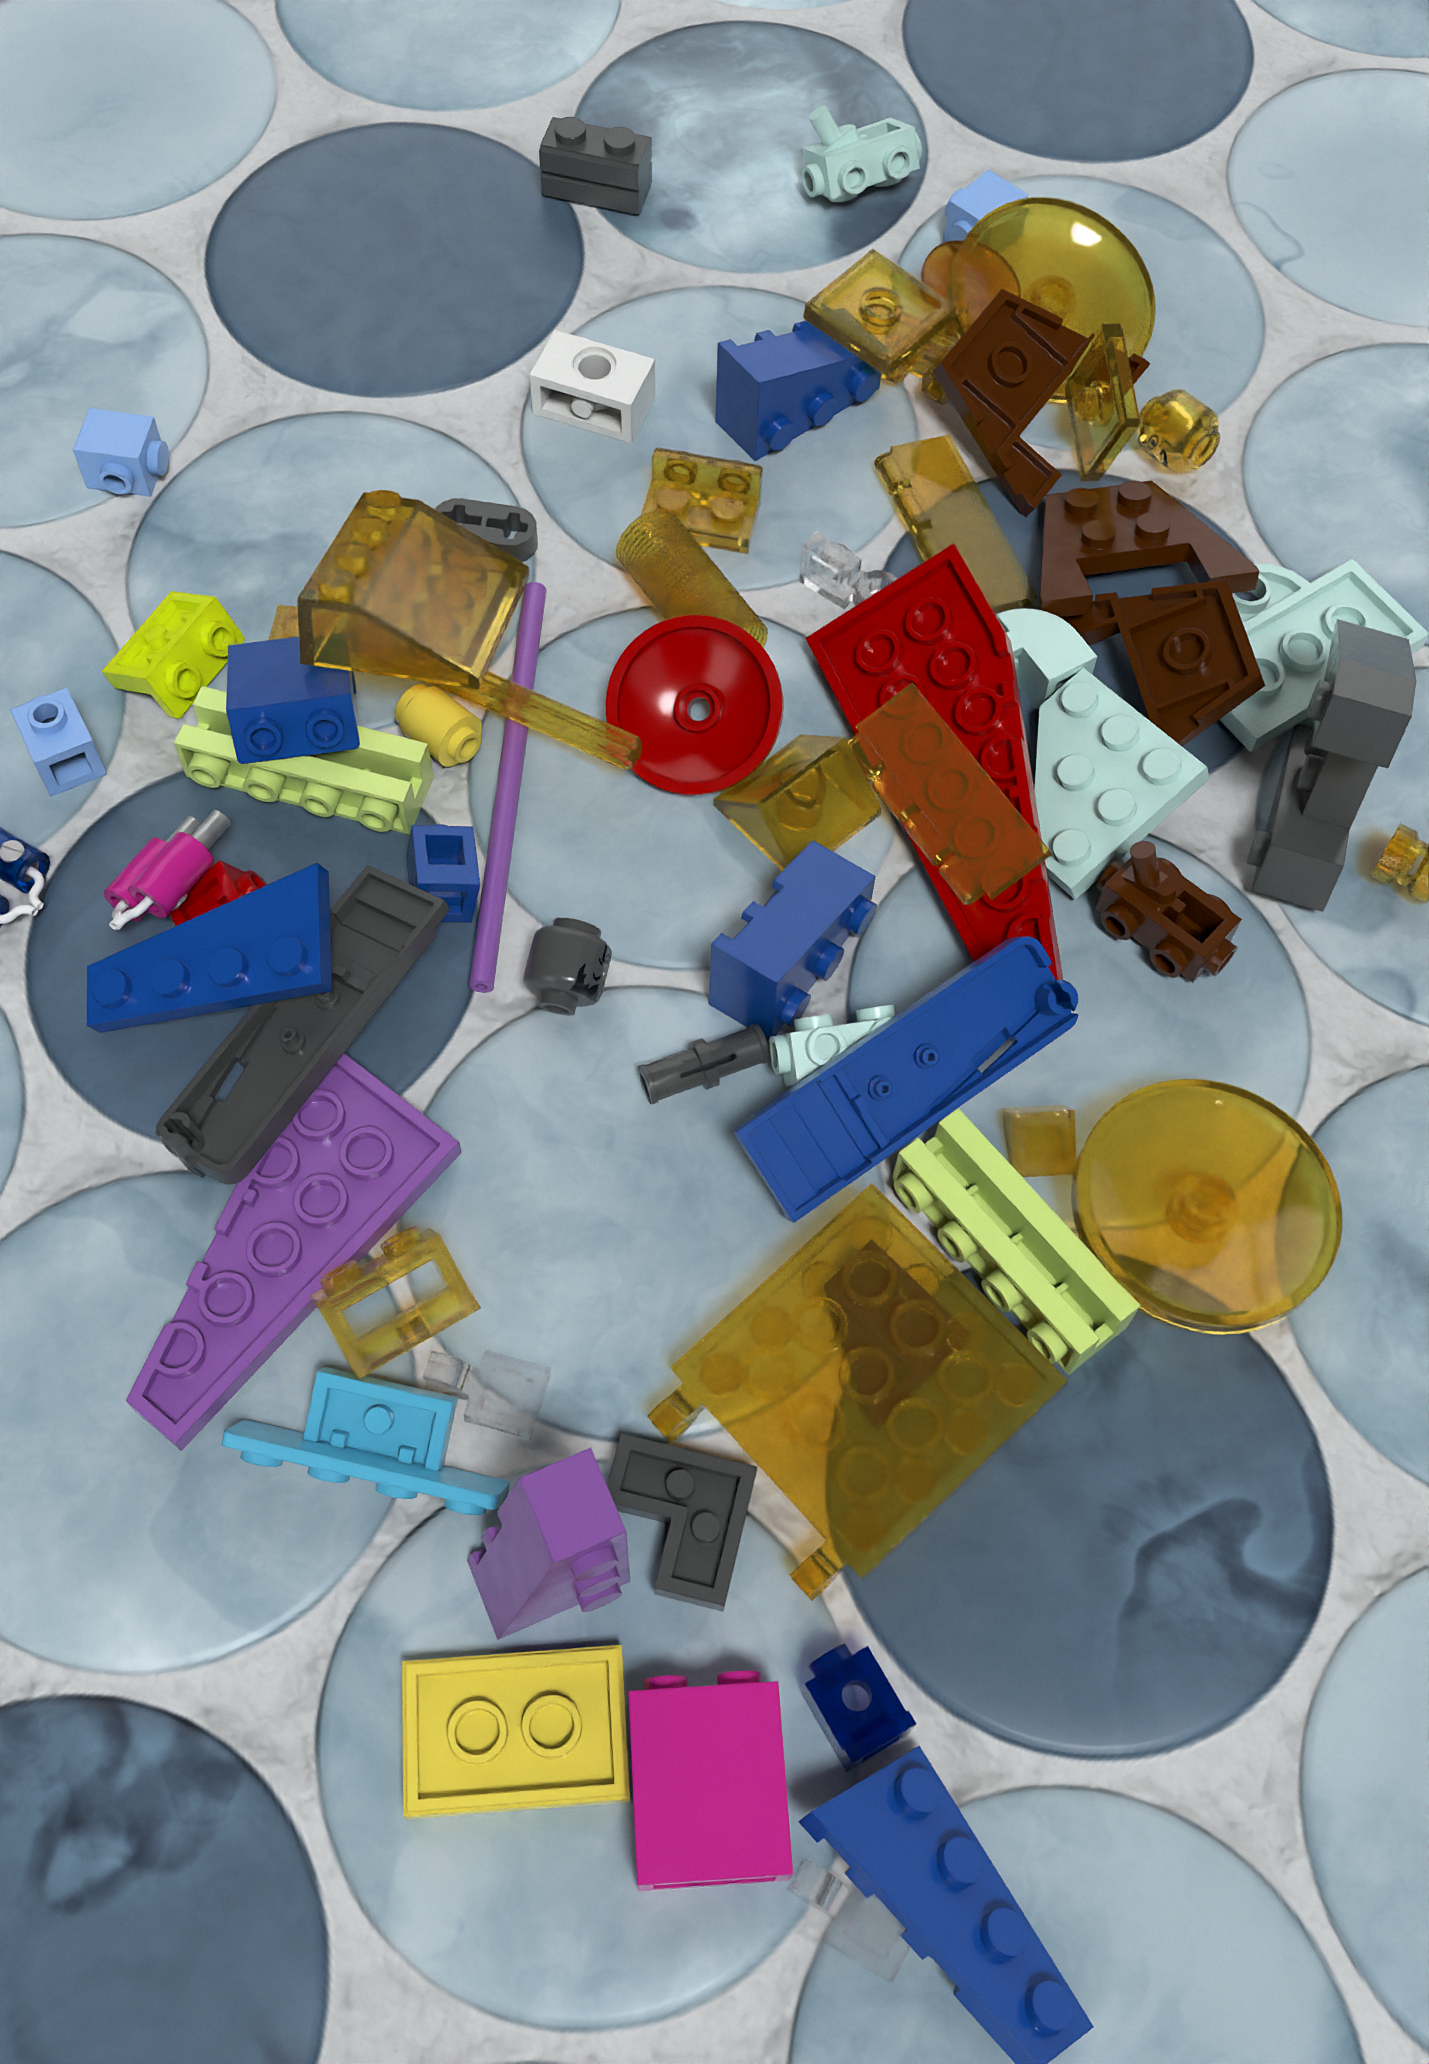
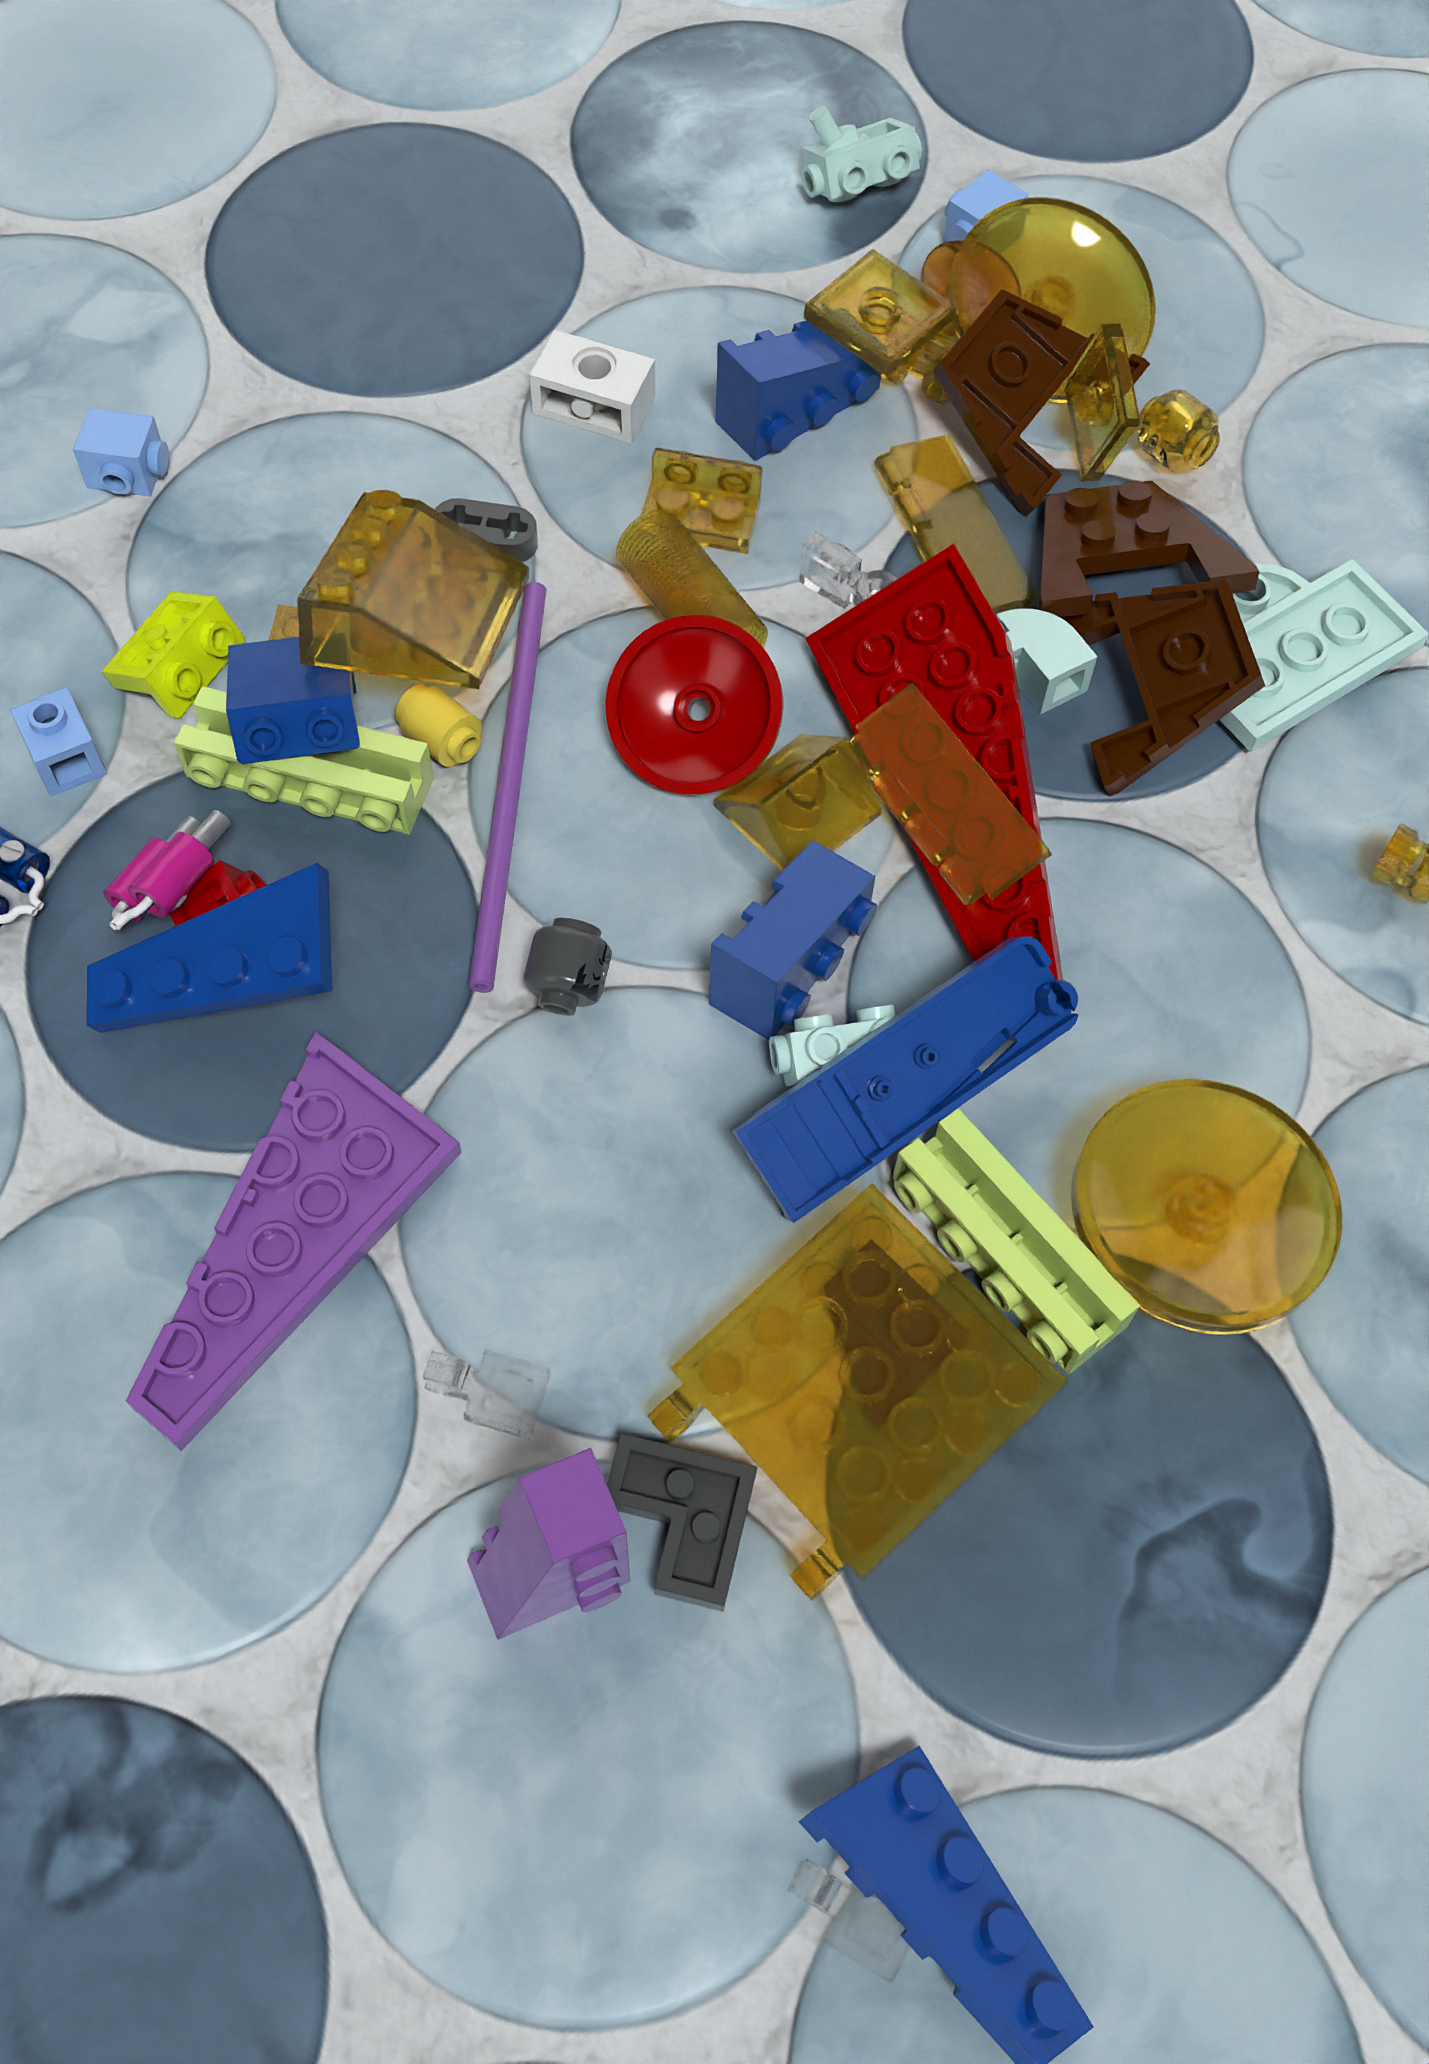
dark grey piece [155,865,450,1185] -> none
medium azure bracket [221,1367,510,1515] -> none
clear yellow window [310,1226,481,1379] -> none
clear yellow axle [342,615,643,770] -> none
light yellow tile [402,1645,631,1820] -> none
blue brick [406,824,480,922] -> none
dark grey brick [539,117,652,215] -> none
dark pink brick [628,1670,793,1891] -> none
dark grey pin [637,1024,771,1105] -> none
clear blue brick [801,1643,916,1773] -> none
clear yellow slope [1003,1105,1077,1177] -> none
light aqua plate [1034,668,1210,900] -> none
reddish brown brick [1096,841,1242,983] -> none
dark grey wedge [1247,619,1417,912] -> none

